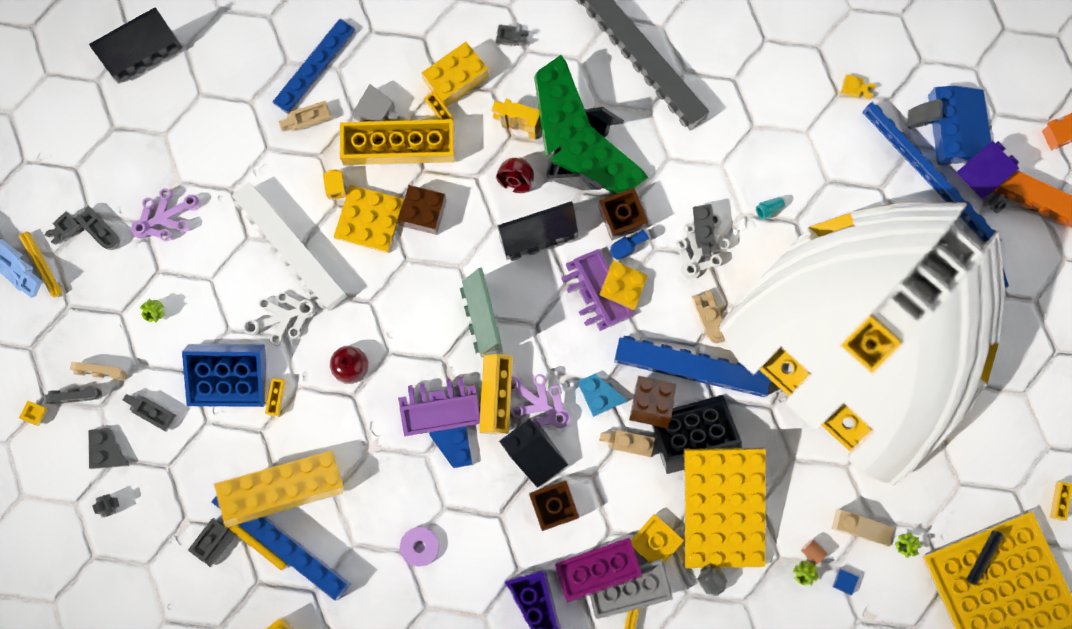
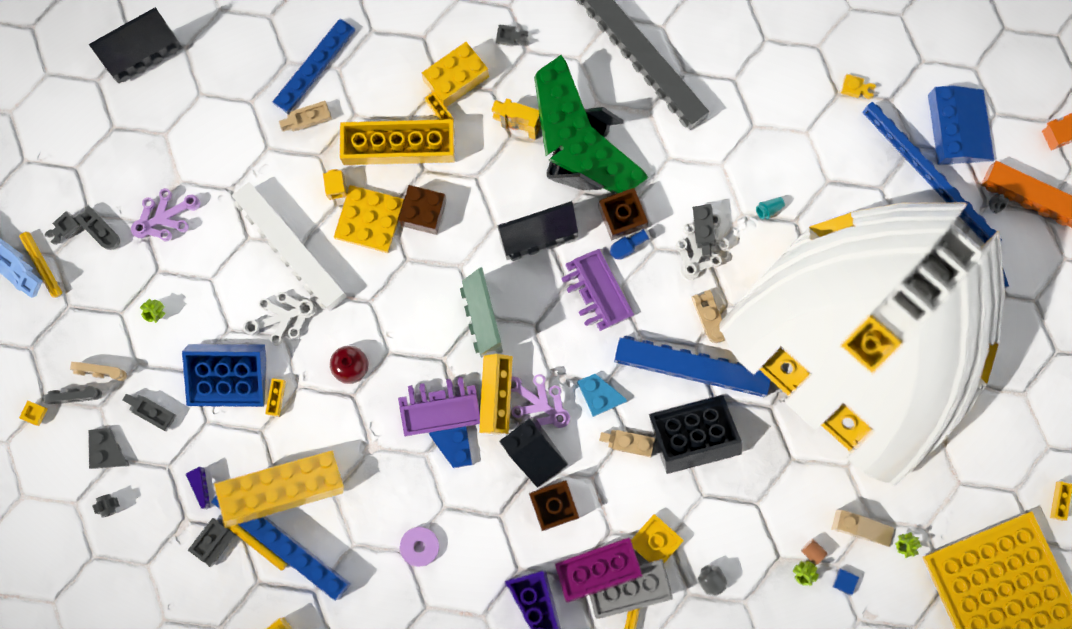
light grey torso [352,84,400,122] -> none
dark red cylinder [496,157,534,194] -> none
yellow plate [599,260,648,310] -> none
reddish brown brick [629,376,677,428] -> none
yellow plate [684,448,766,568] -> none
dark grey slope [908,99,943,129] -> none
dark purple panel [956,140,1020,200] -> none
black axle [966,530,1004,585] -> none
none -> dark purple slope [186,467,211,510]

